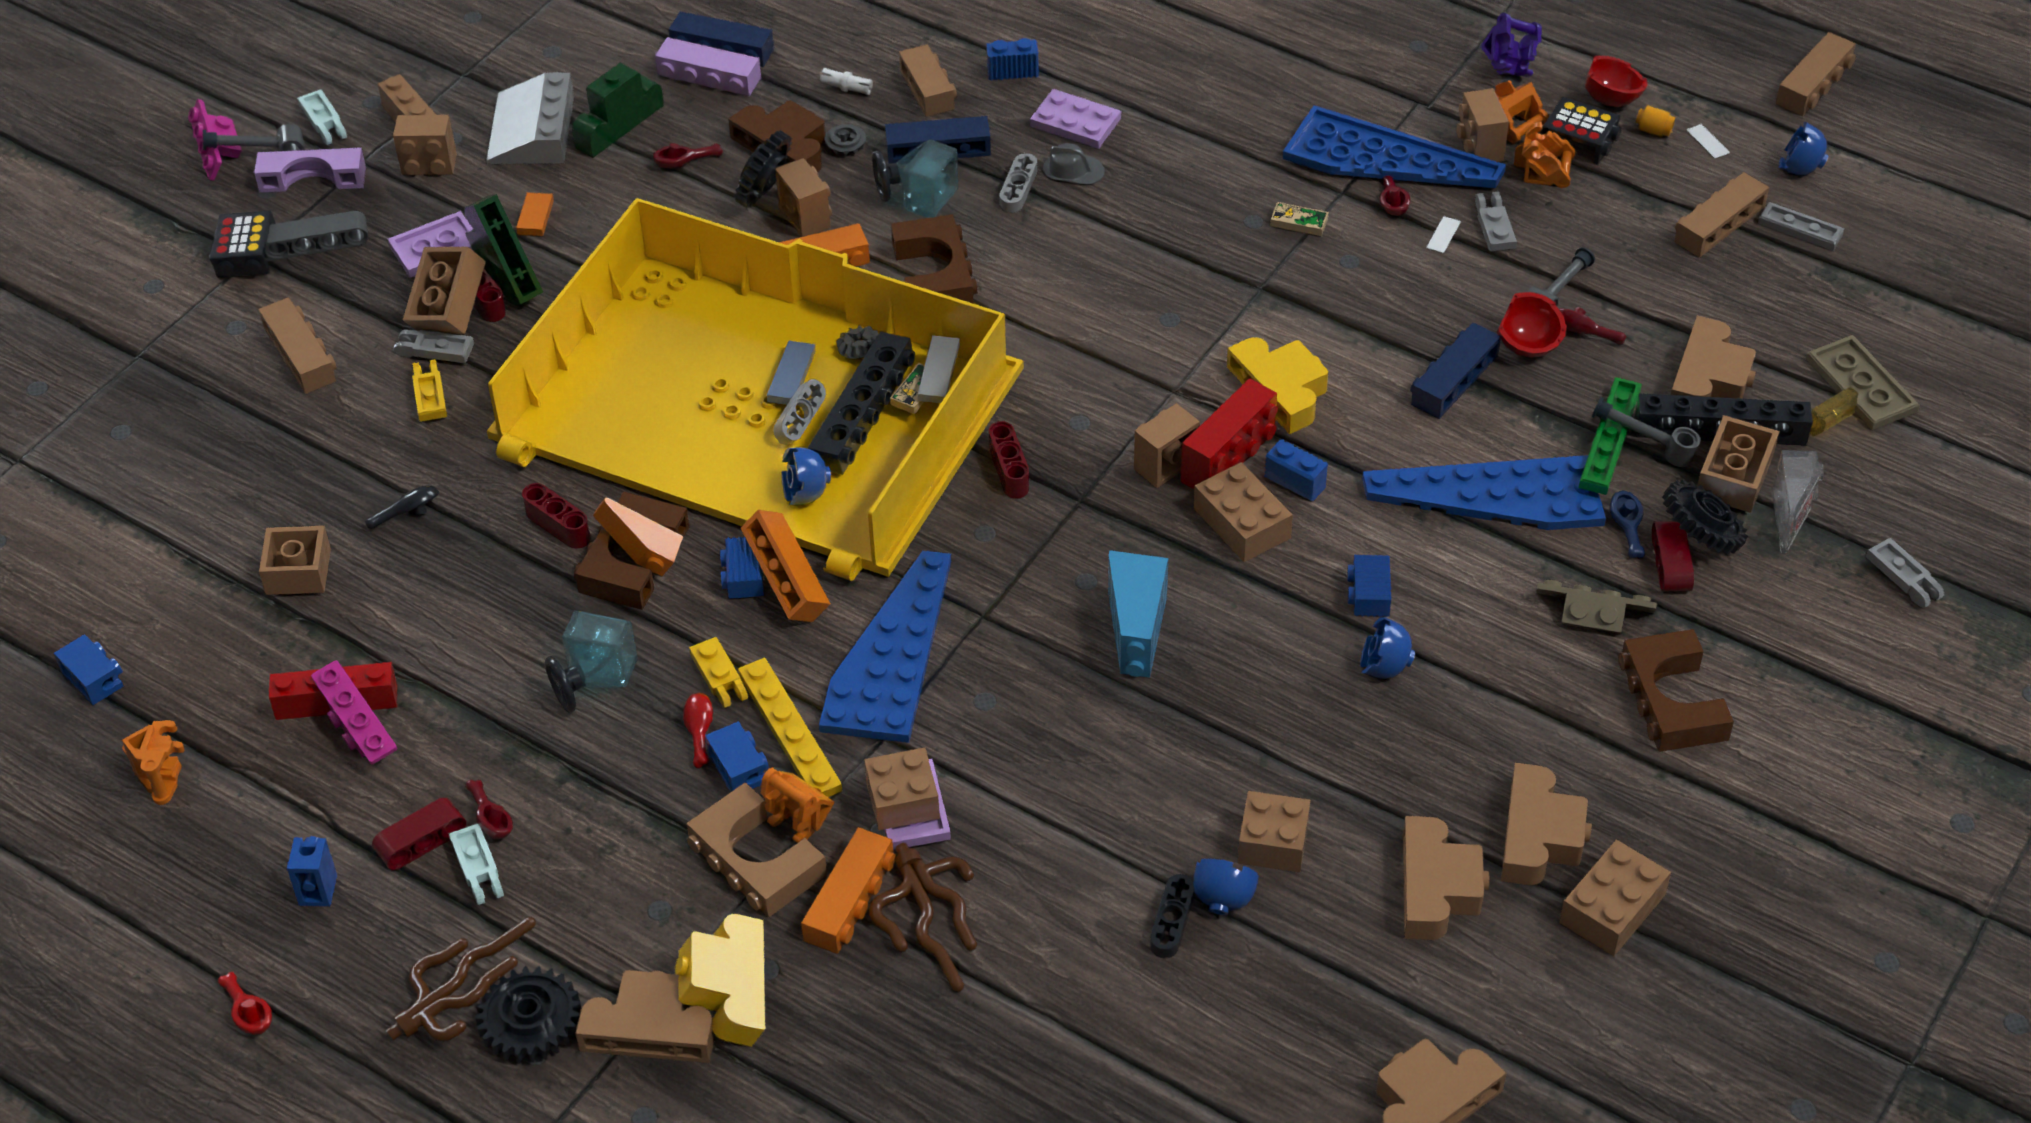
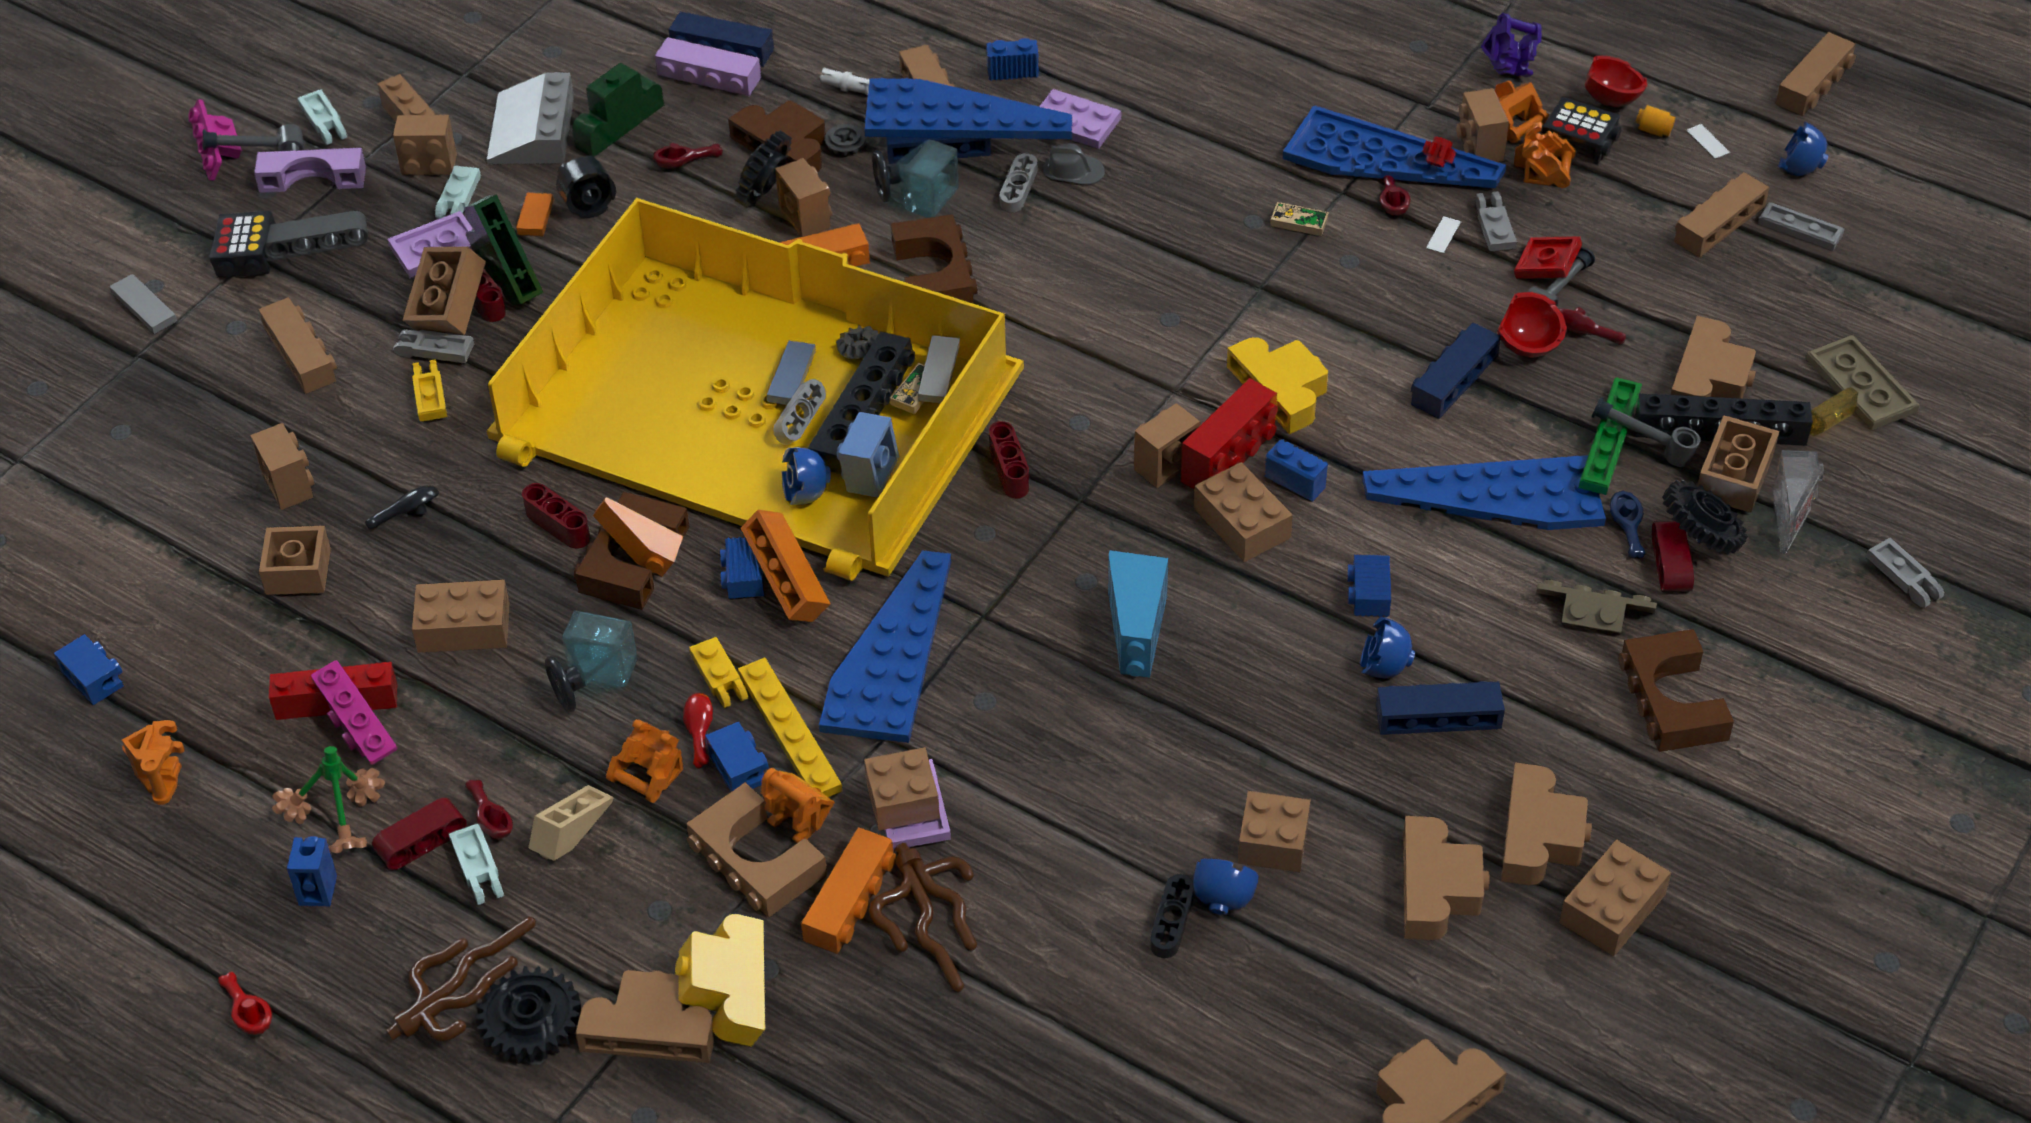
none -> light grey tile [109,274,177,334]
none -> medium nougat brick [250,423,315,510]
none -> nougat plant [272,746,385,853]
none -> medium nougat brick [412,580,510,653]
none -> light aqua hinge [435,166,481,219]
none -> tan slope [529,785,613,861]
none -> black brick [556,156,616,218]
none -> orange piece [606,719,683,803]
none -> medium blue brick [837,412,899,497]
none -> blue wing [865,78,1072,139]
none -> dark blue brick [1376,681,1505,735]
none -> red gear [1422,136,1456,168]
none -> red tile [1514,236,1582,279]

